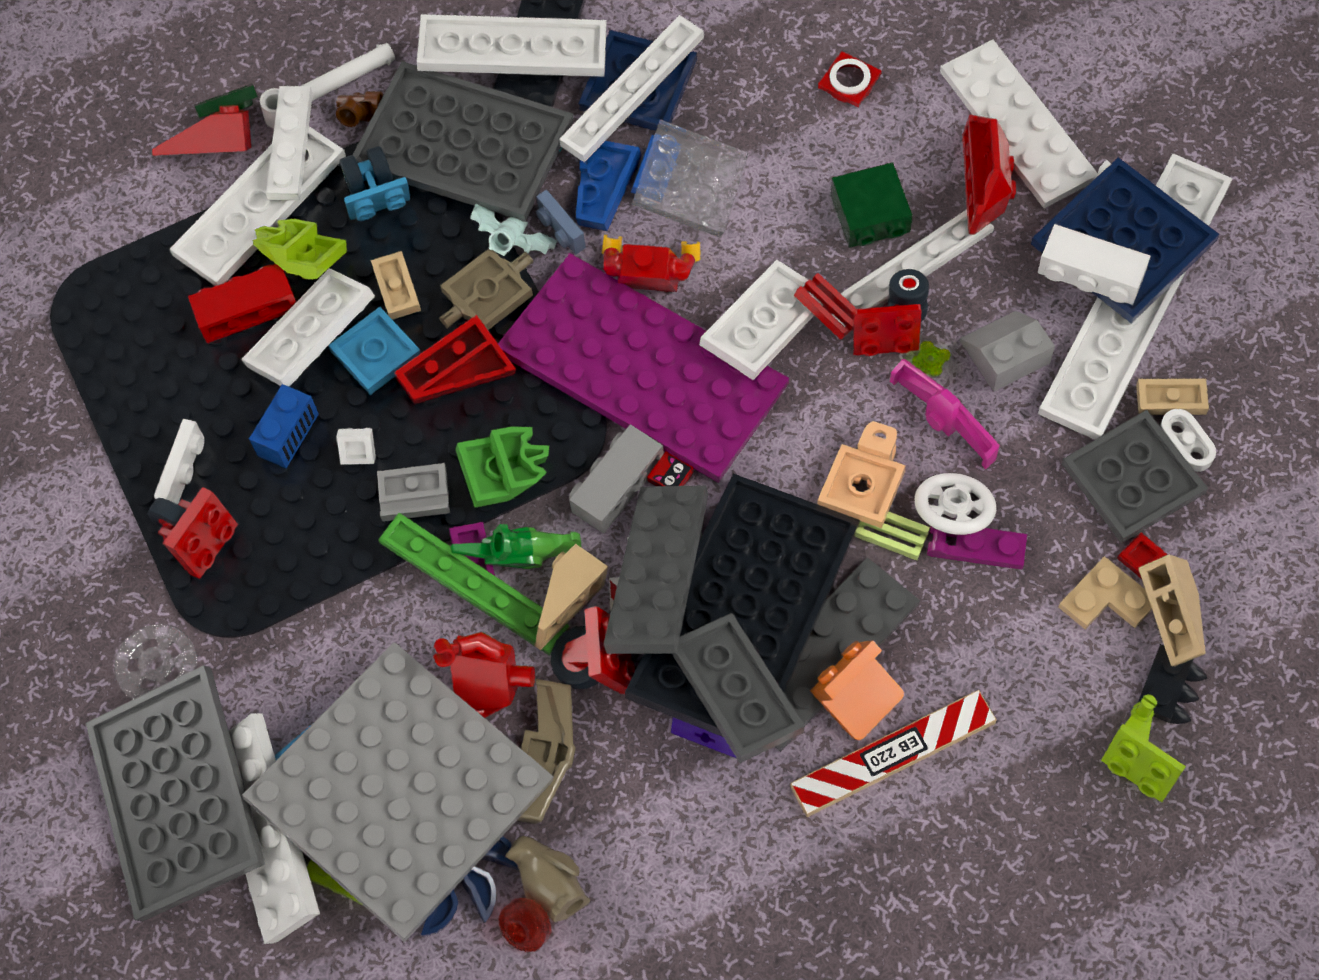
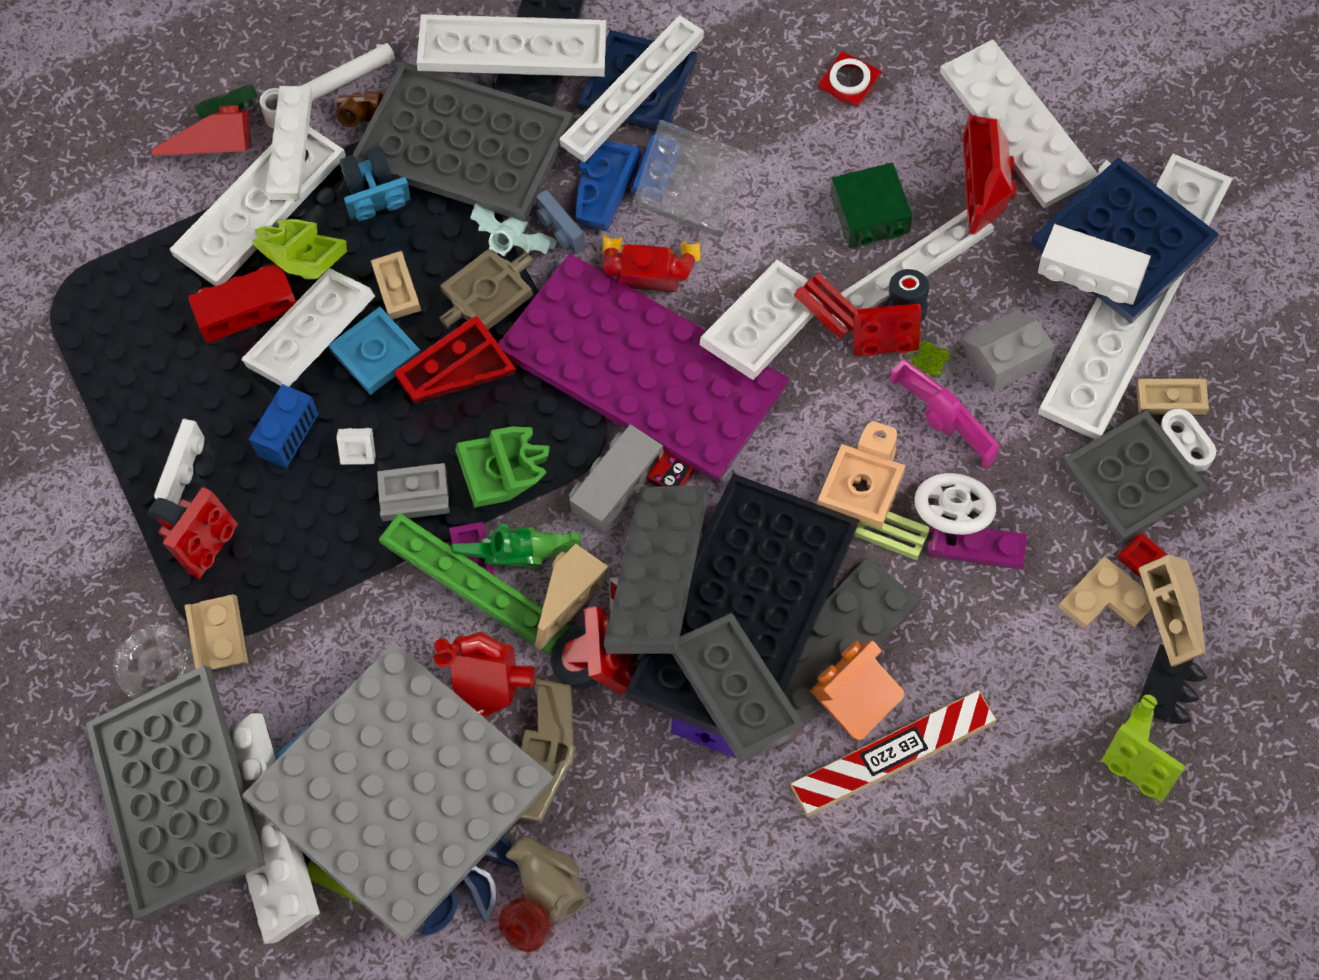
none -> tan plate [185,595,248,670]

